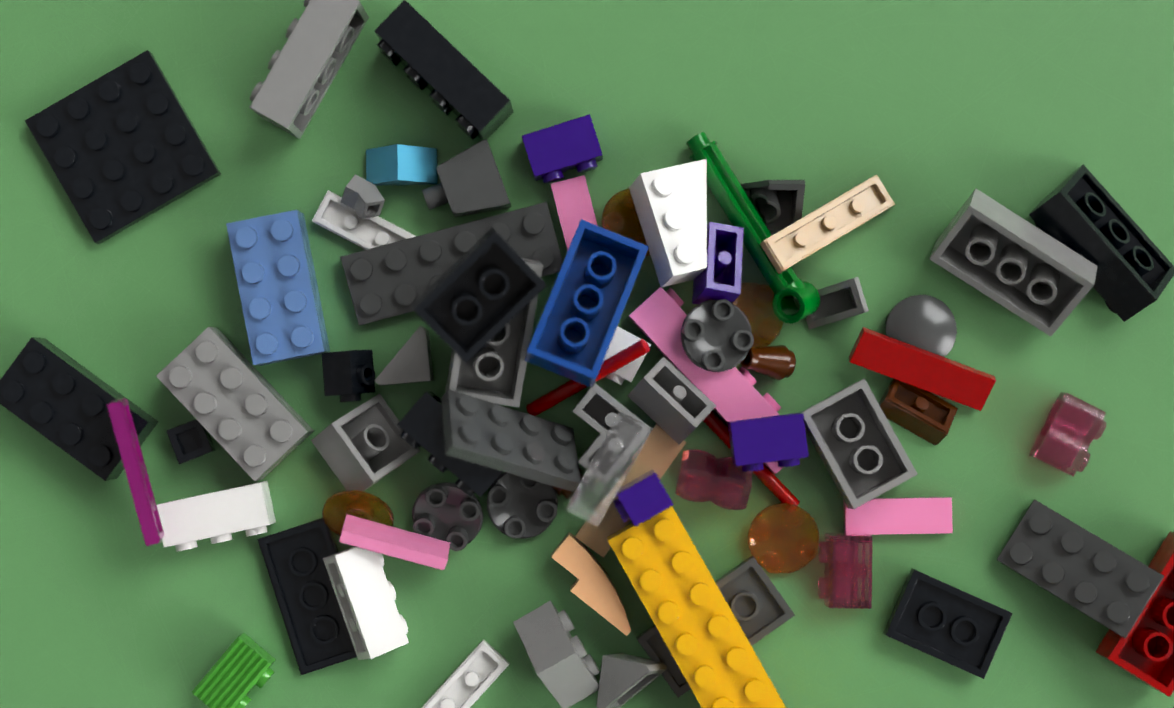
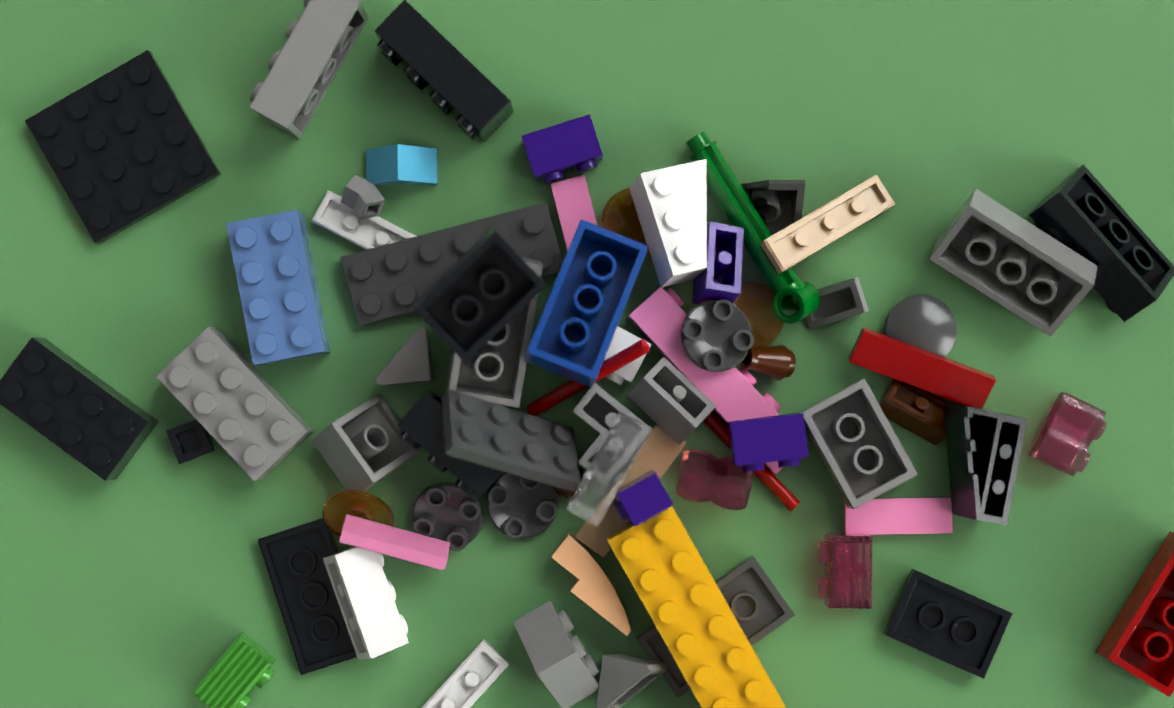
magenta tile [107,397,165,546] -> none
white brick [157,481,276,552] -> none
black brick [322,350,375,402] -> none
dark grey torso [422,139,512,217] -> none
clear orange dish [748,503,819,574] -> none
dark grey plate [997,499,1164,639] -> none
none -> black wedge [943,403,1027,526]

